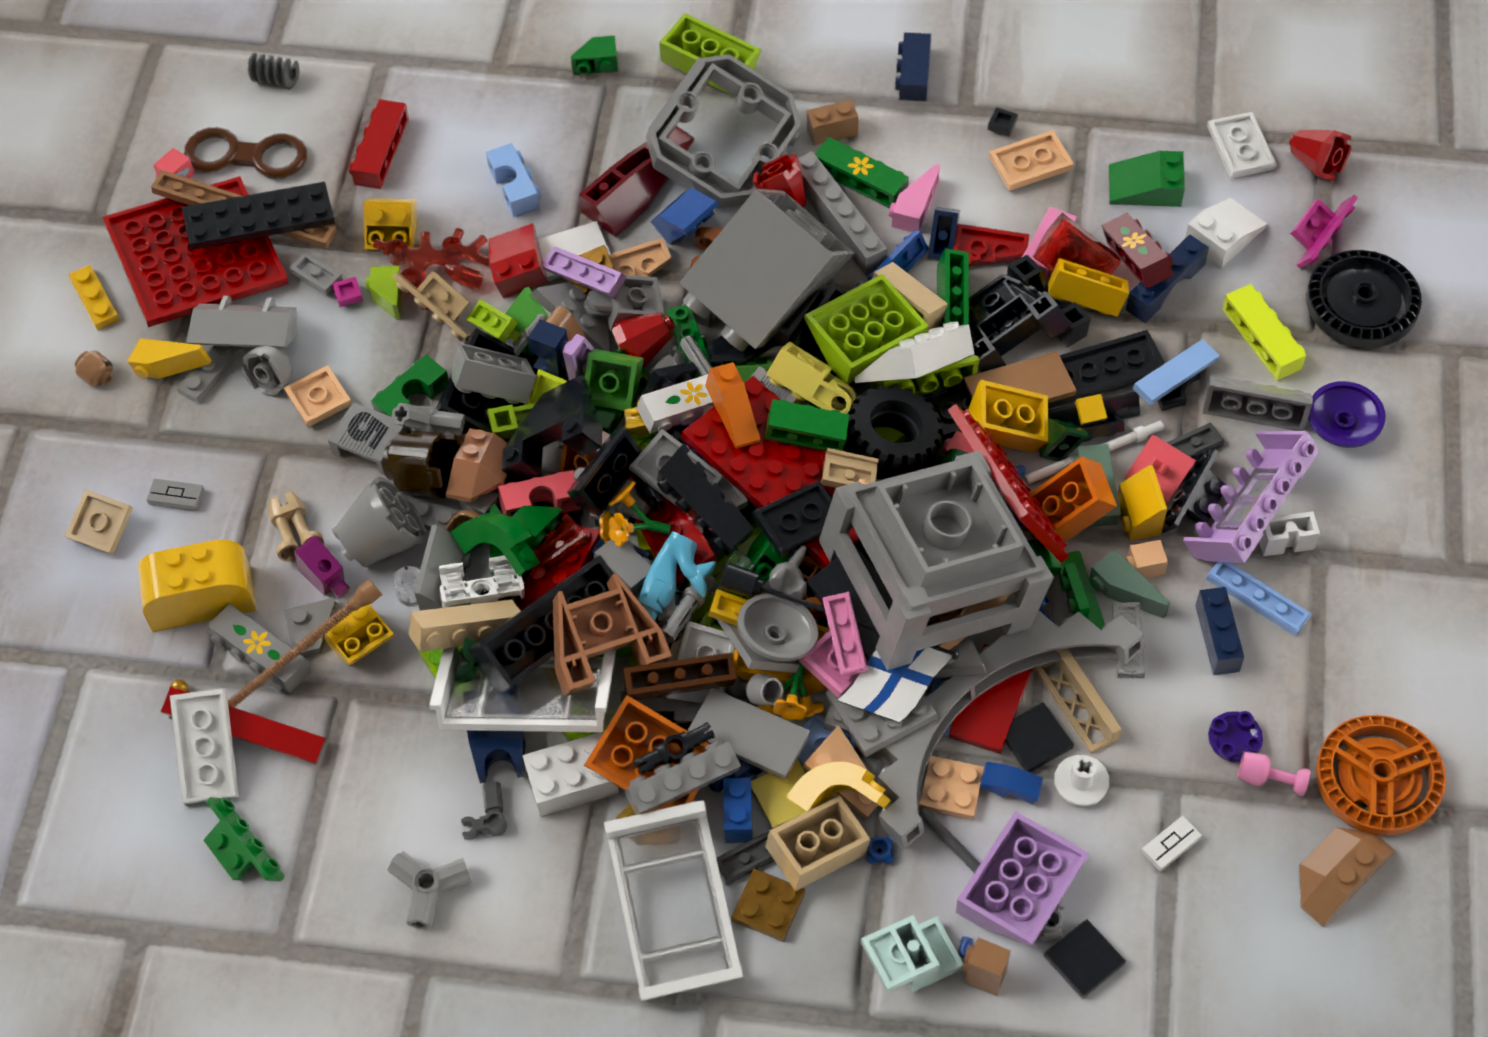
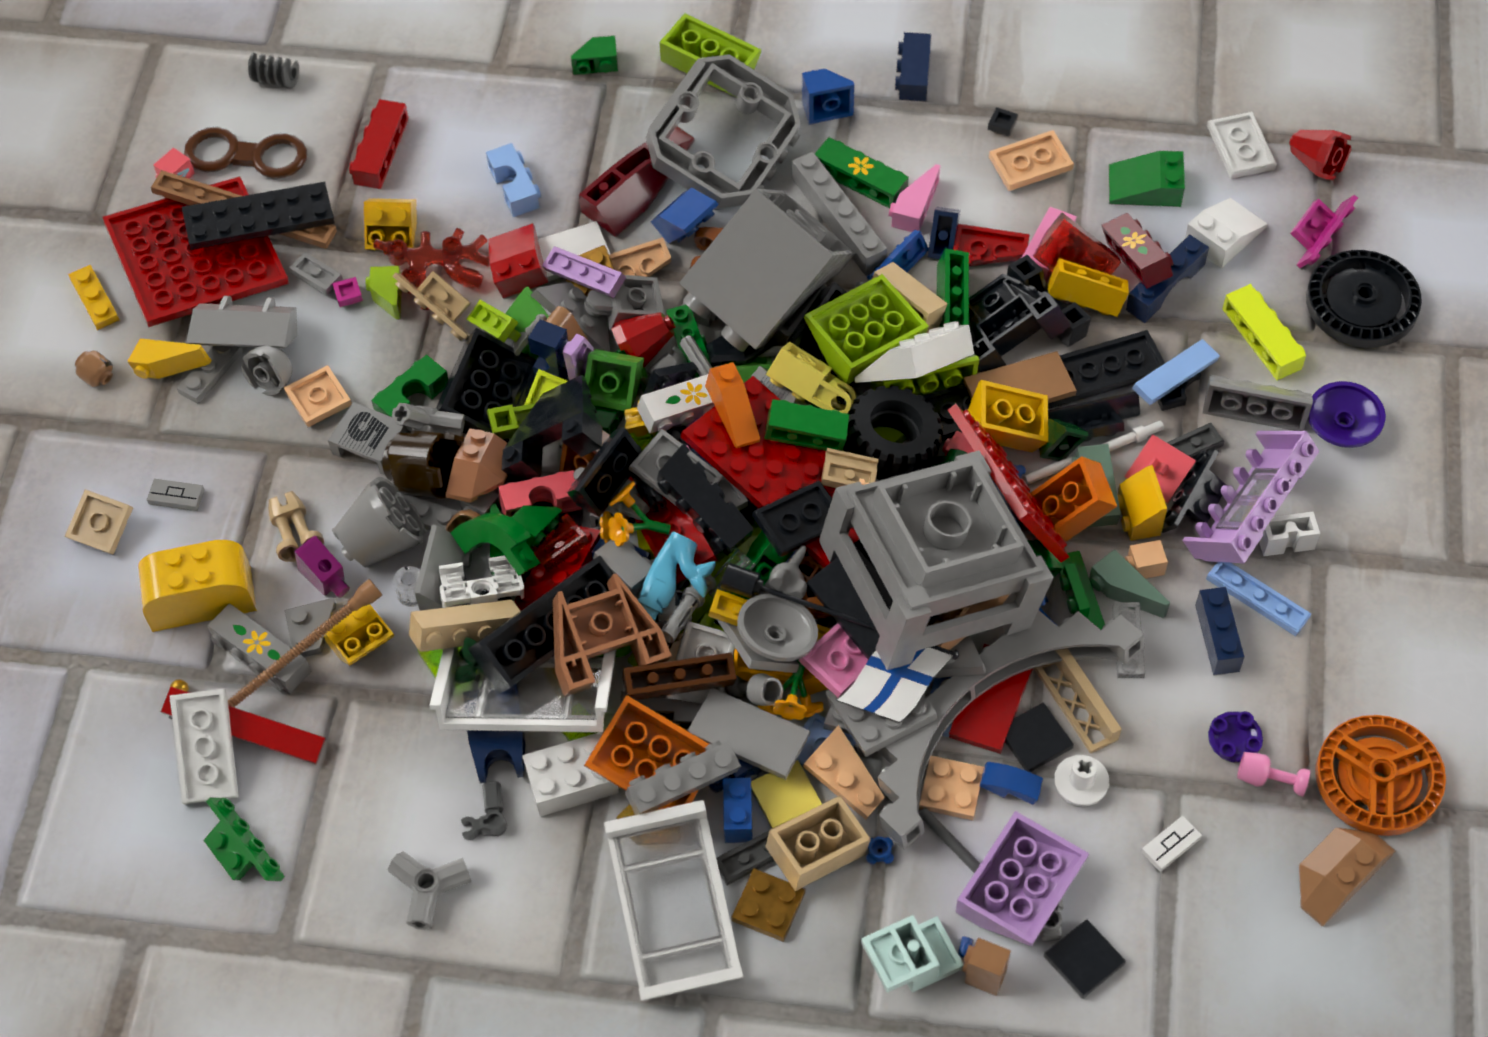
light grey slope [452,342,536,404] -> none
black pin [633,722,715,776] -> none
red cone [753,154,807,209] -> none
yellow arch [787,762,891,812] -> none
medium nougat brick [807,99,859,146] -> none
bright pink tile [822,592,868,677] -> none
yellow tile [1075,394,1107,425] -> none
none -> blue slope [802,68,854,124]

